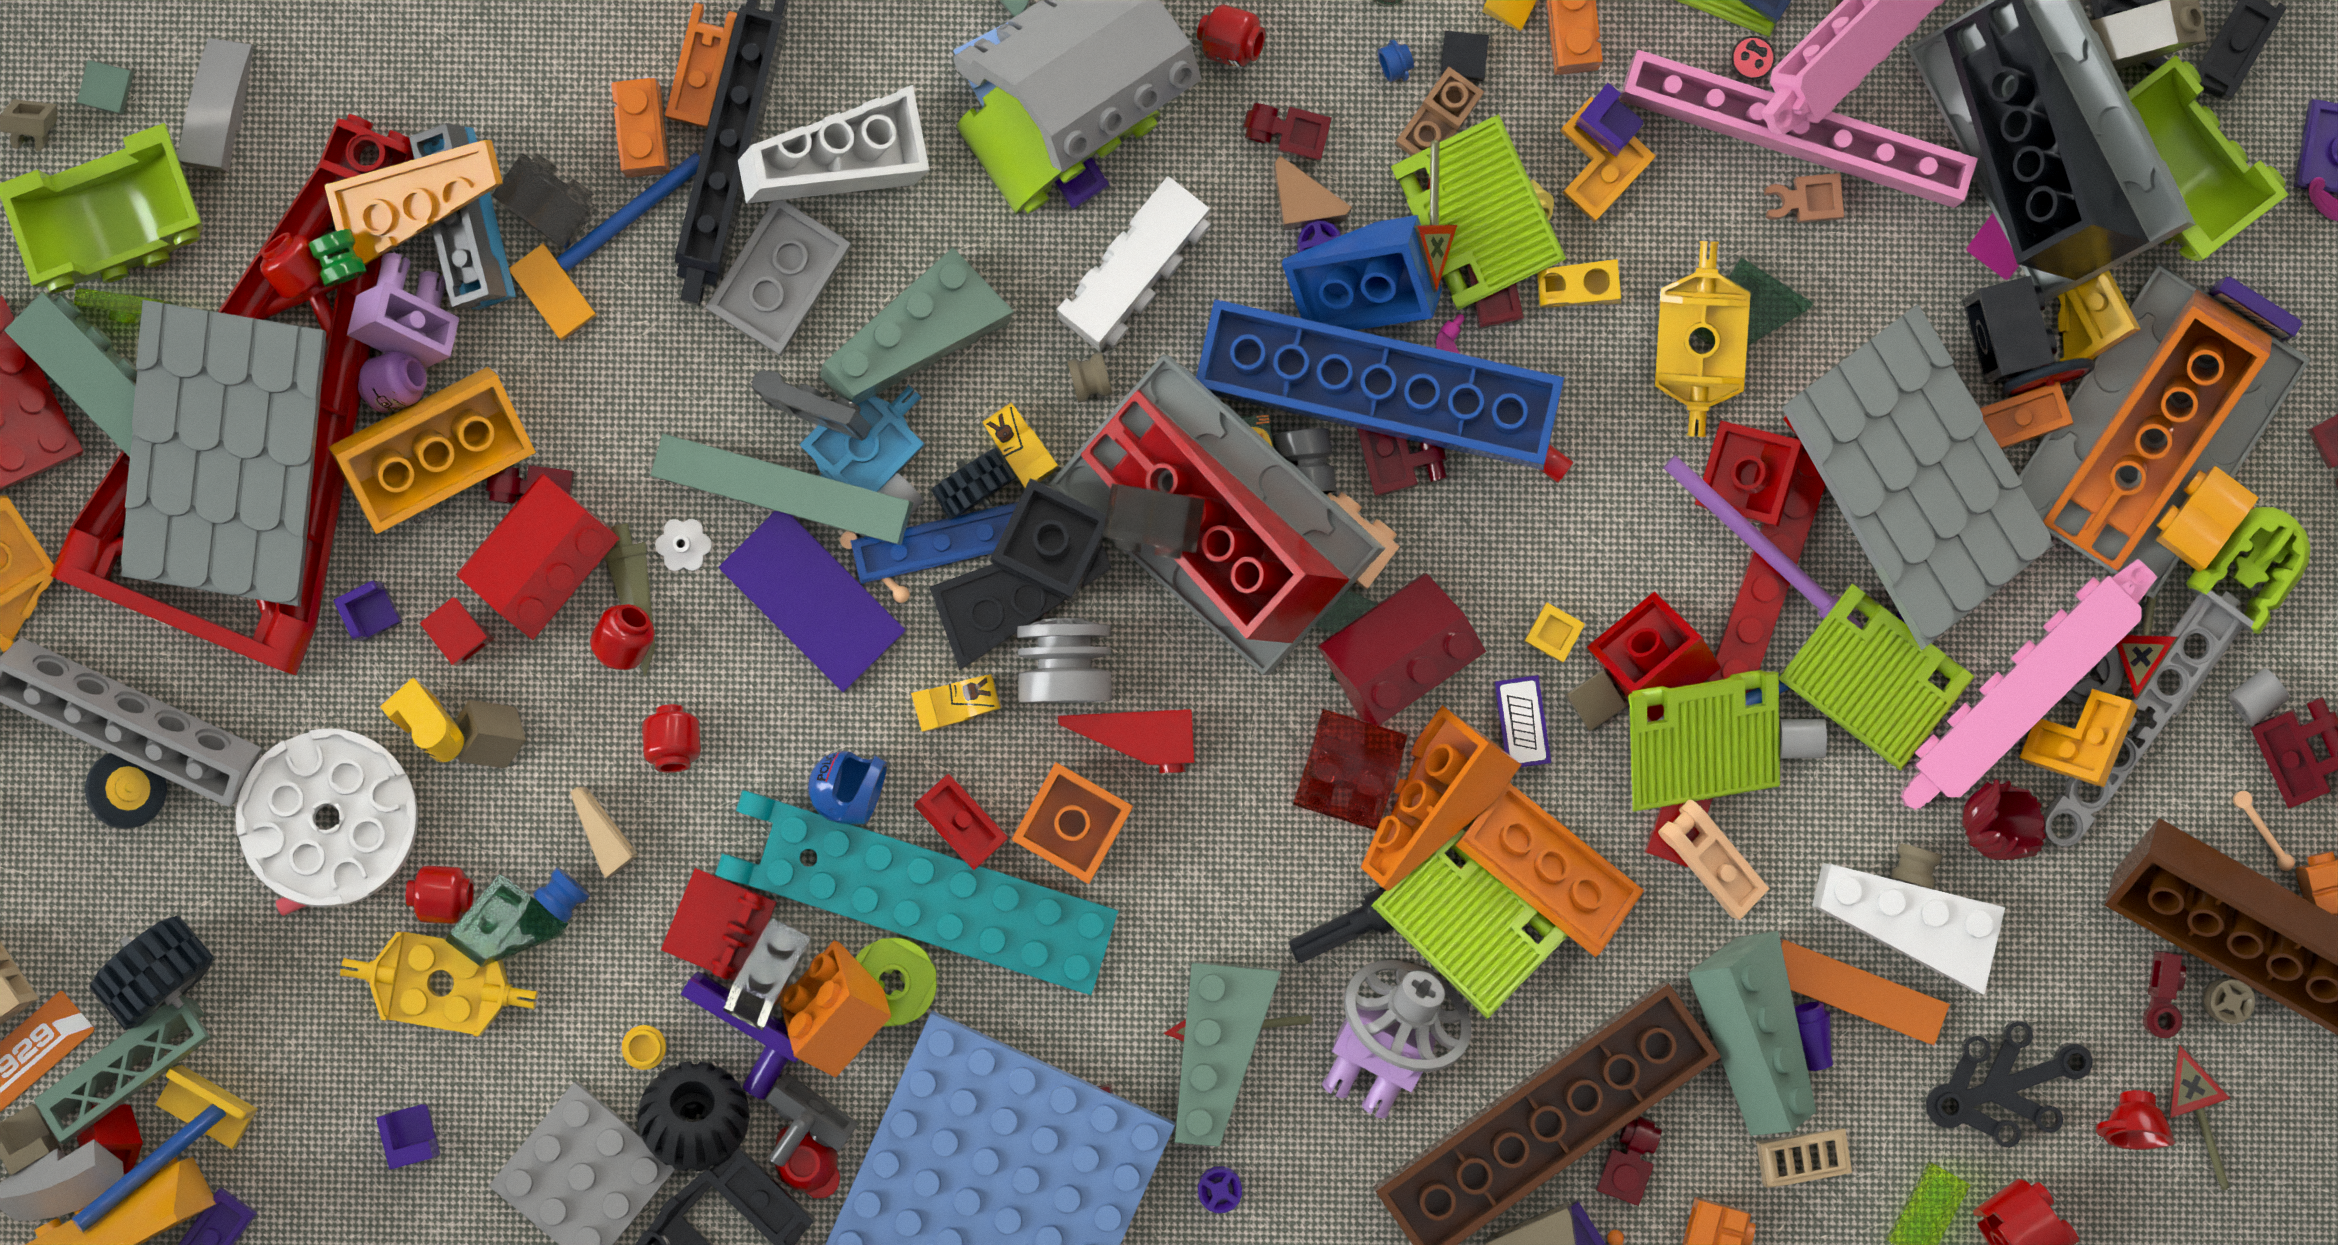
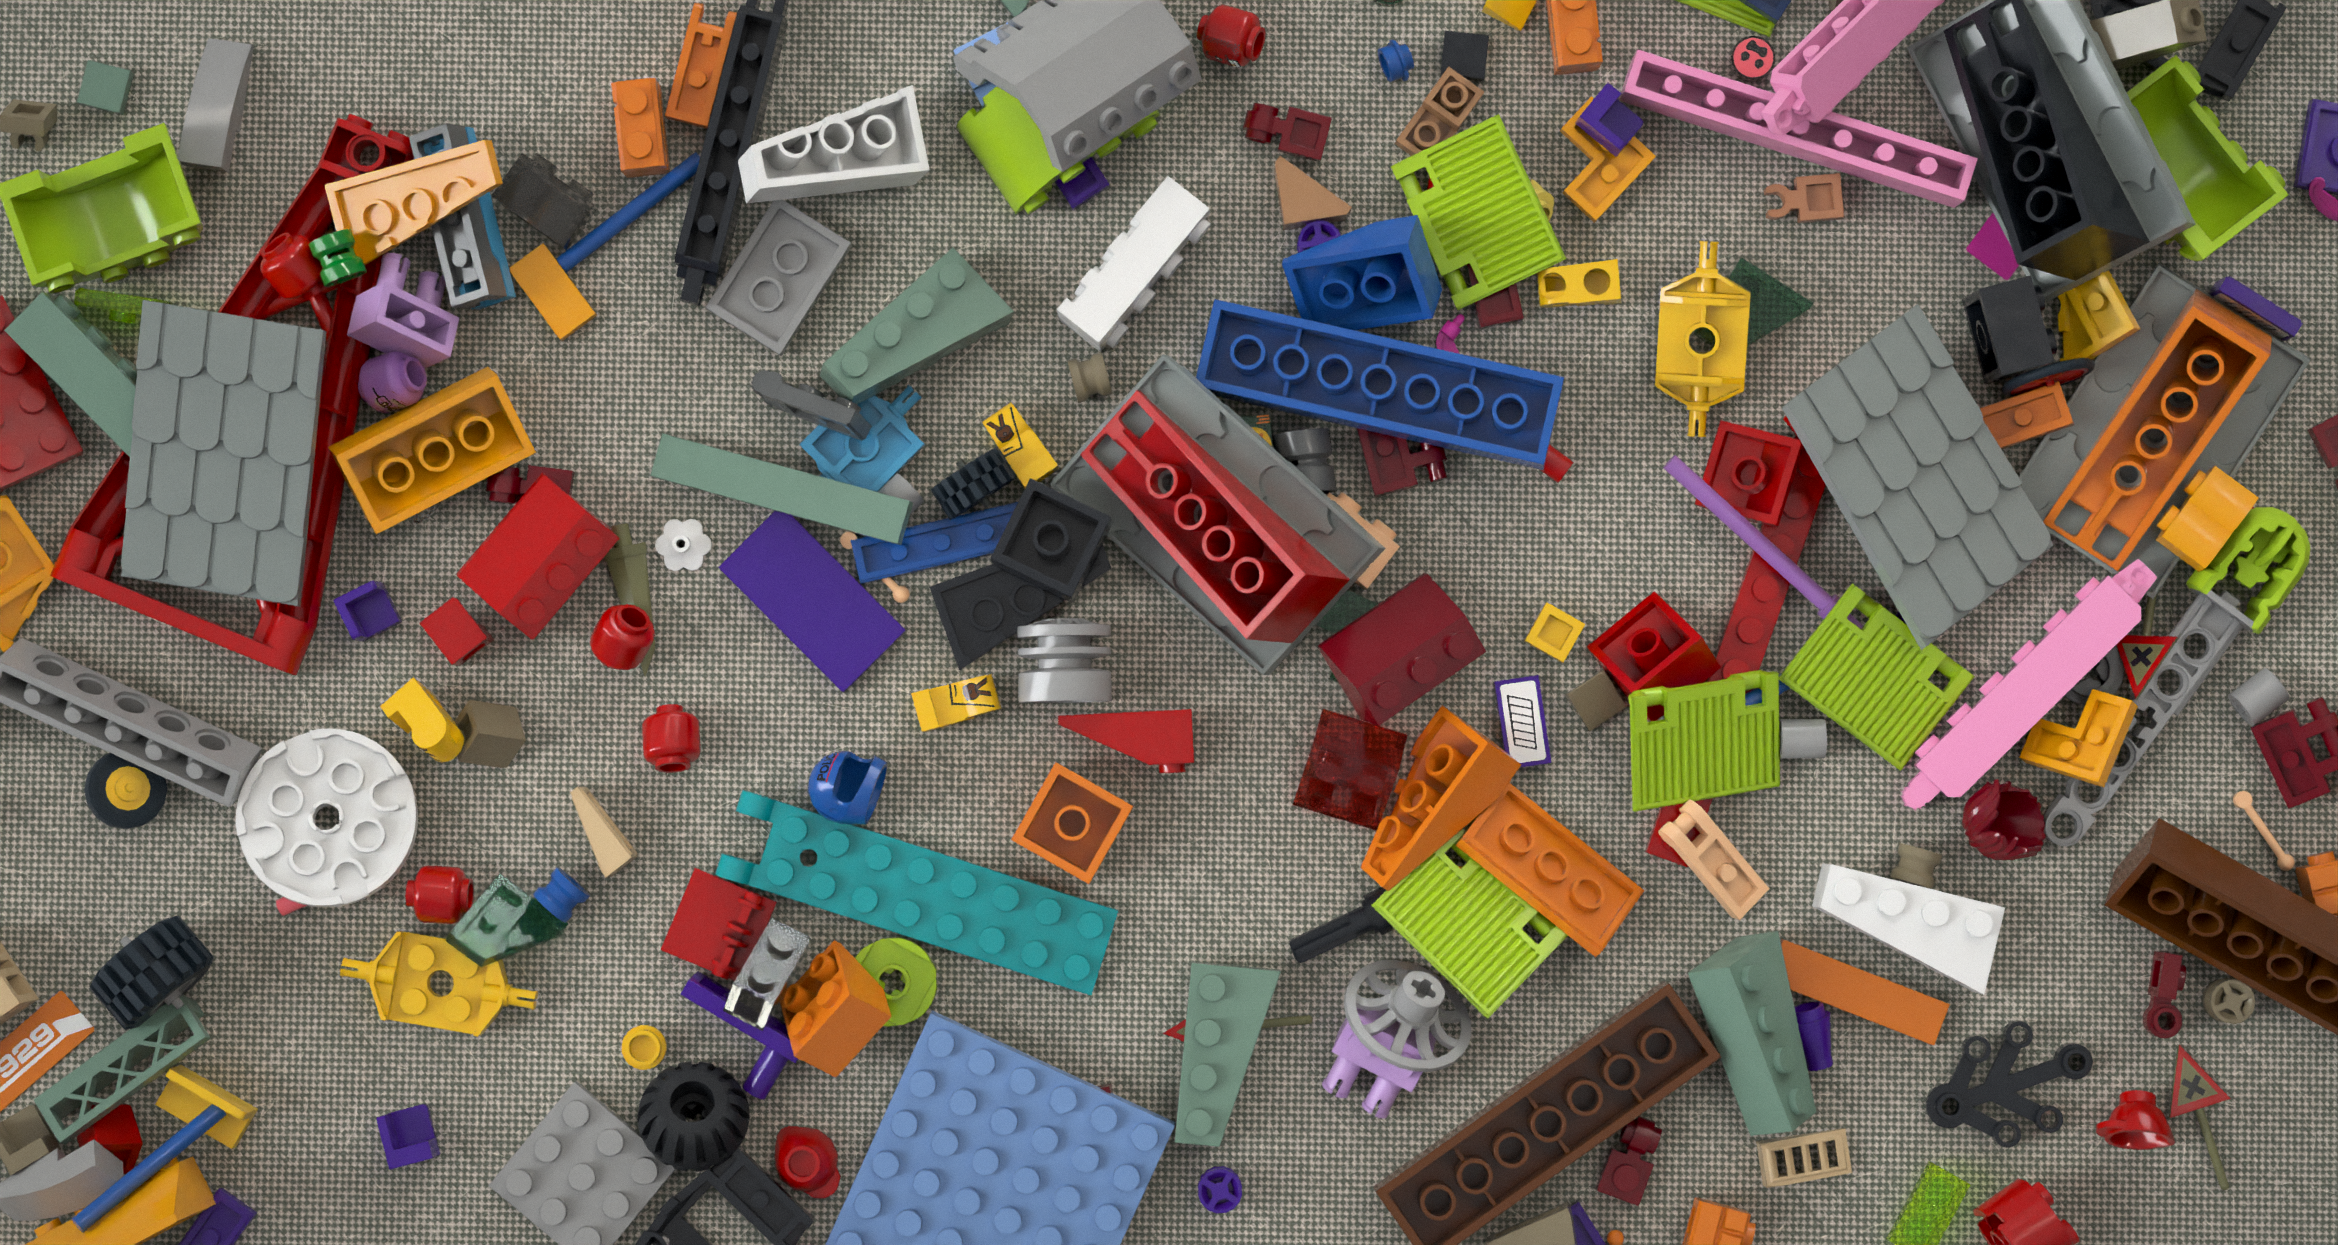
dark grey plate [766,1073,859,1167] -> none
red plate [913,773,1008,870] -> none
clear smoke brick [1103,483,1205,560] -> none
olive piece [1414,140,1458,292] -> none

